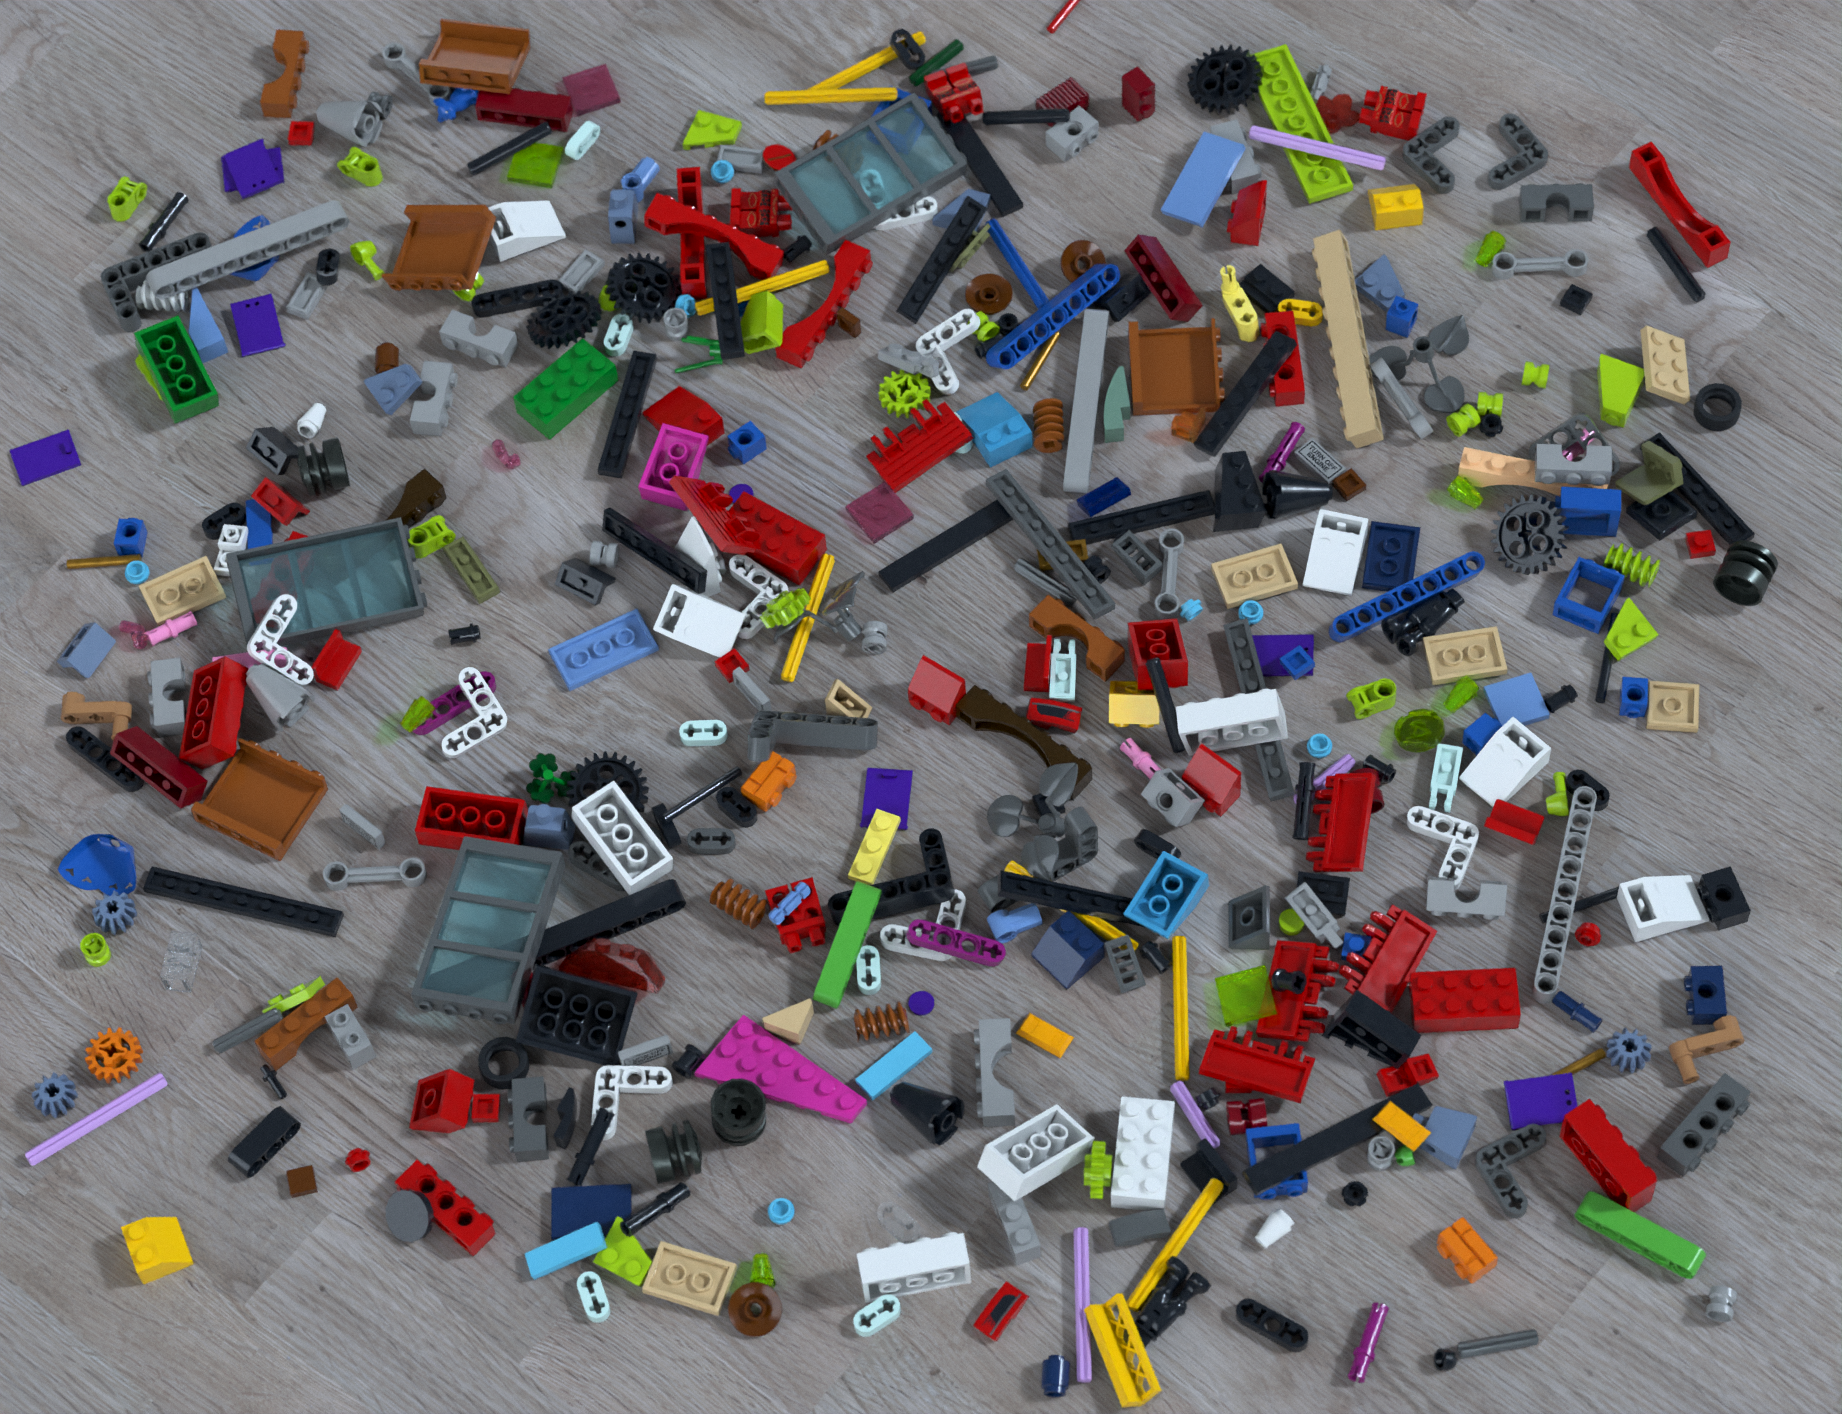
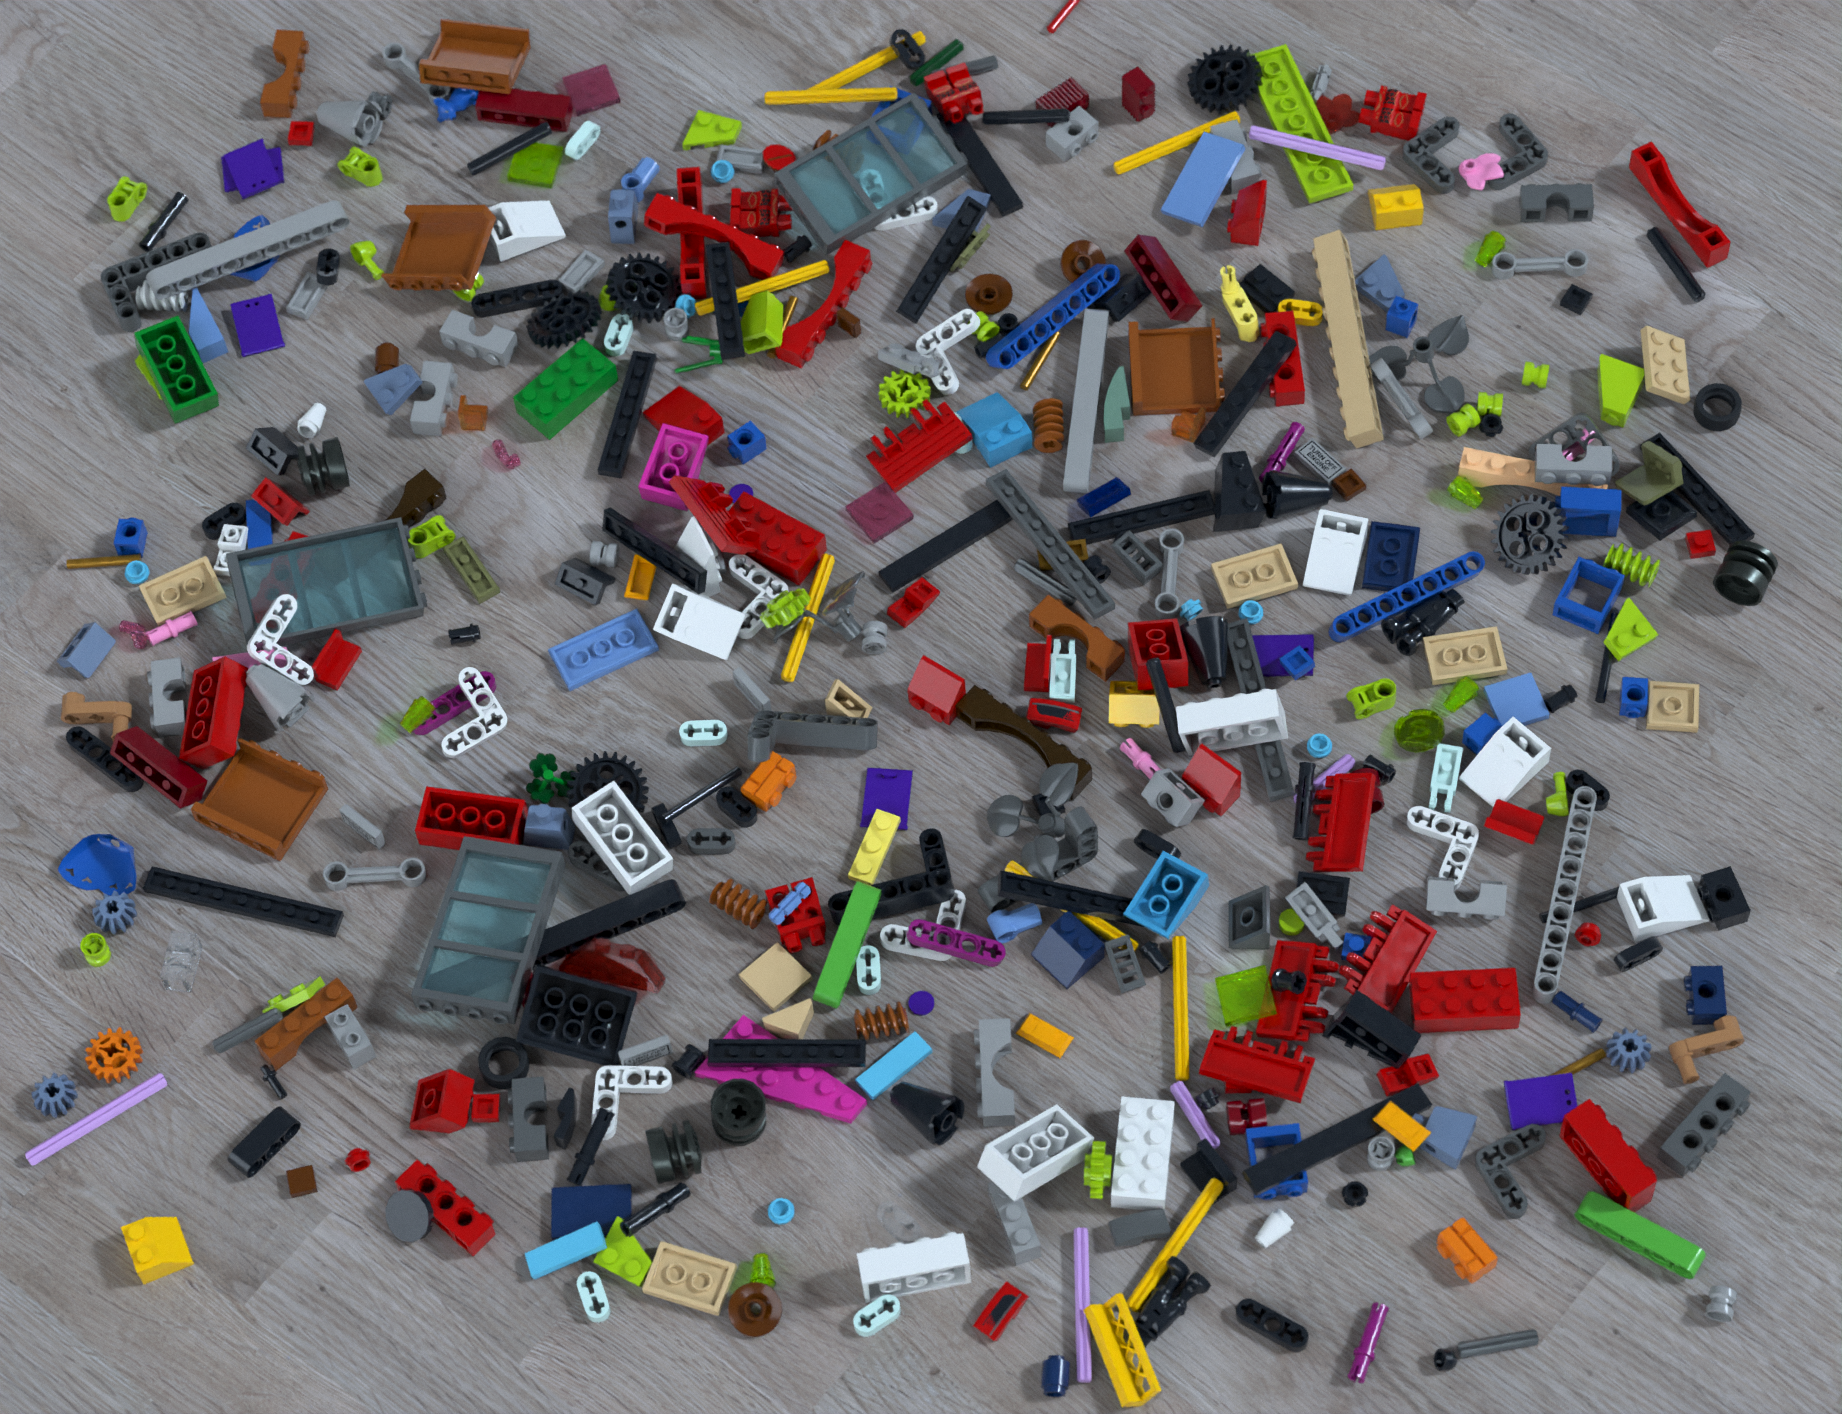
dark purple container [10,429,81,486] -> none
red plate [714,648,750,683] -> none
blue axle [985,219,1049,309] -> none
none -> clear orange panel [458,395,488,431]
none -> light orange tile [624,554,657,601]
none -> black tile [708,1039,866,1067]
none -> tan tile [739,942,812,1012]
none -> pearl gold bar [767,296,798,359]
none -> red slope [887,577,940,628]
none -> yellow axle [1113,111,1240,175]
none -> black cone [1179,616,1228,688]
none -> bright pink plate [1459,153,1504,190]
none -> black beam [1613,936,1663,972]

